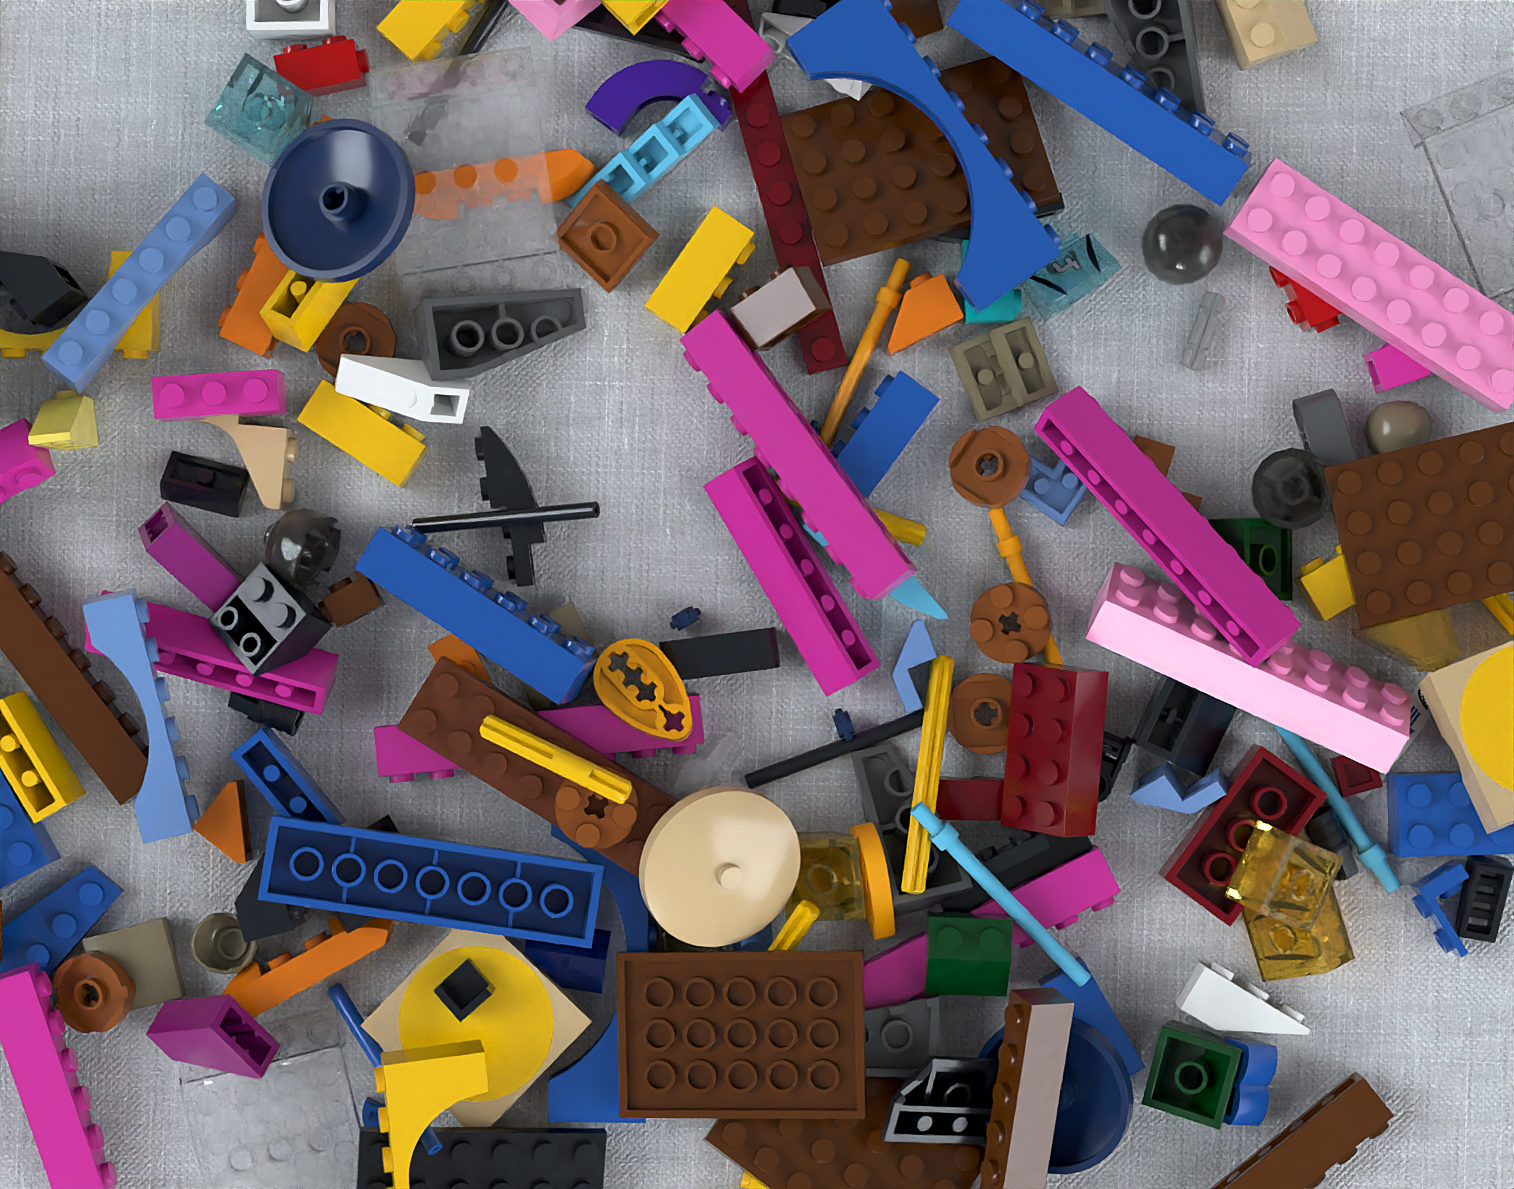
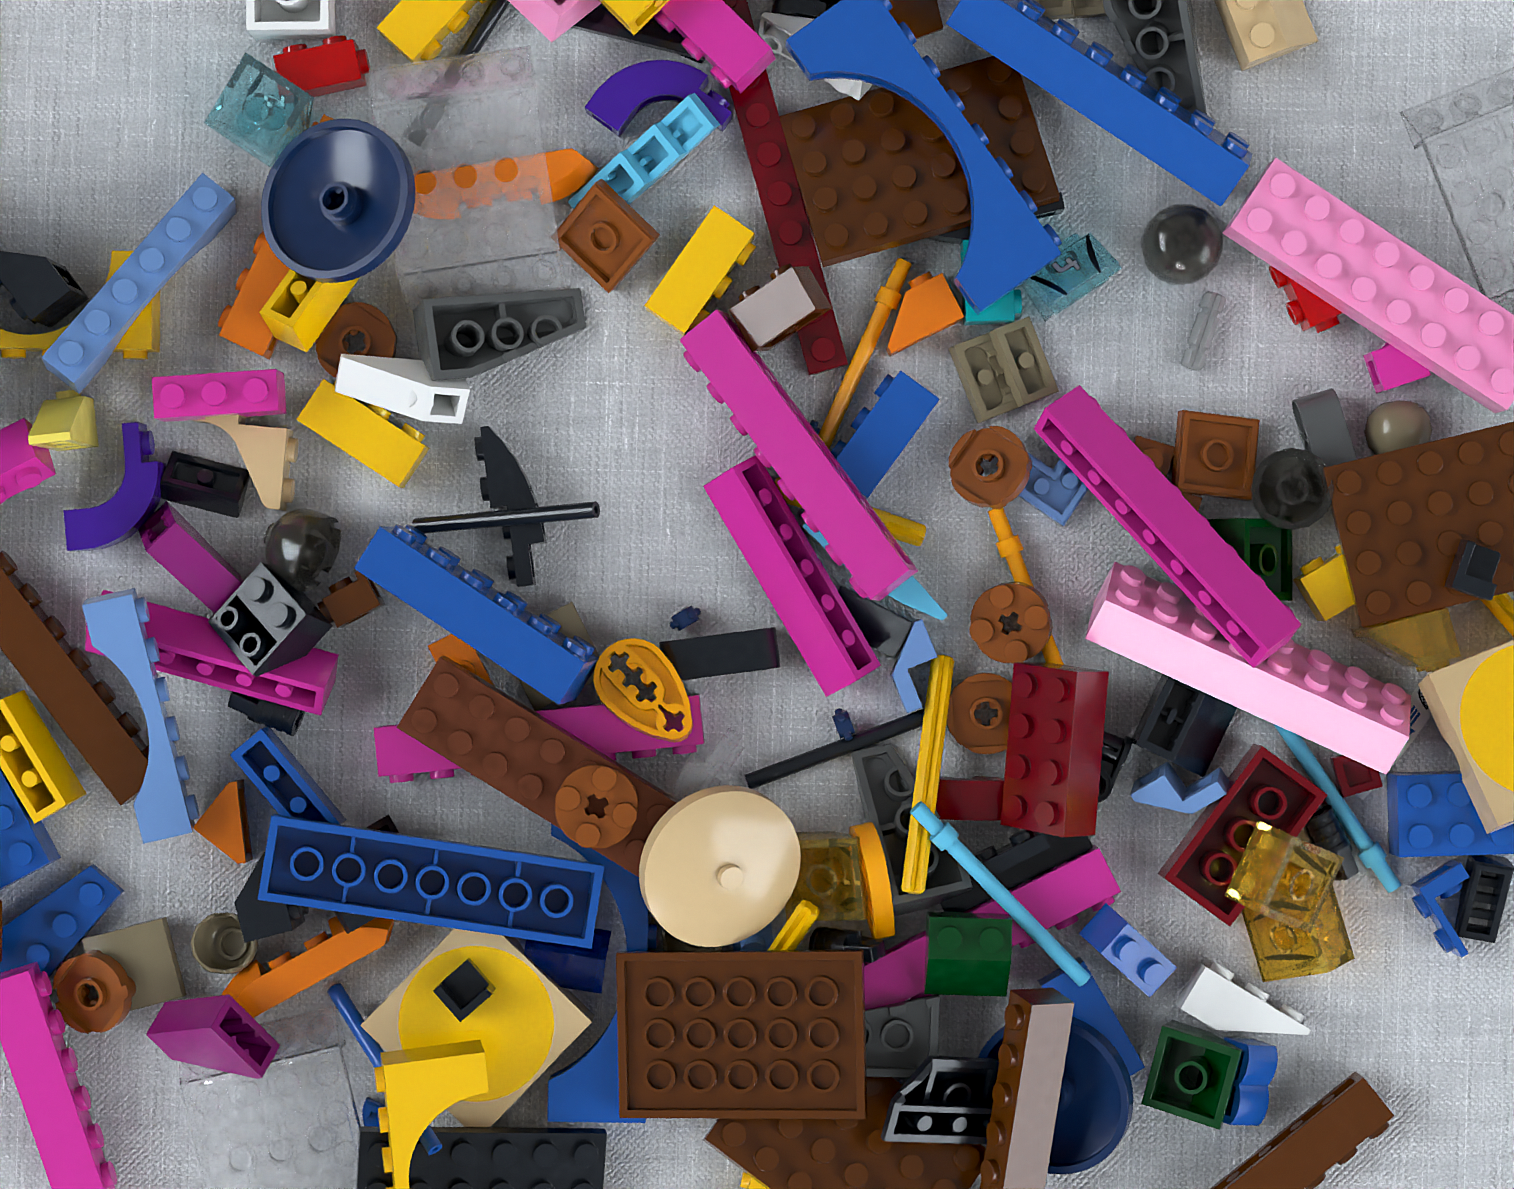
yellow axle [479,715,632,804] -> none
none -> dark purple arch [63,422,166,552]
none -> black hinge [809,926,885,966]
none -> black slope [838,586,913,658]
none -> brick [1079,903,1177,998]
none -> dark orange plate [1171,410,1260,501]
none -> black panel [1444,540,1501,601]

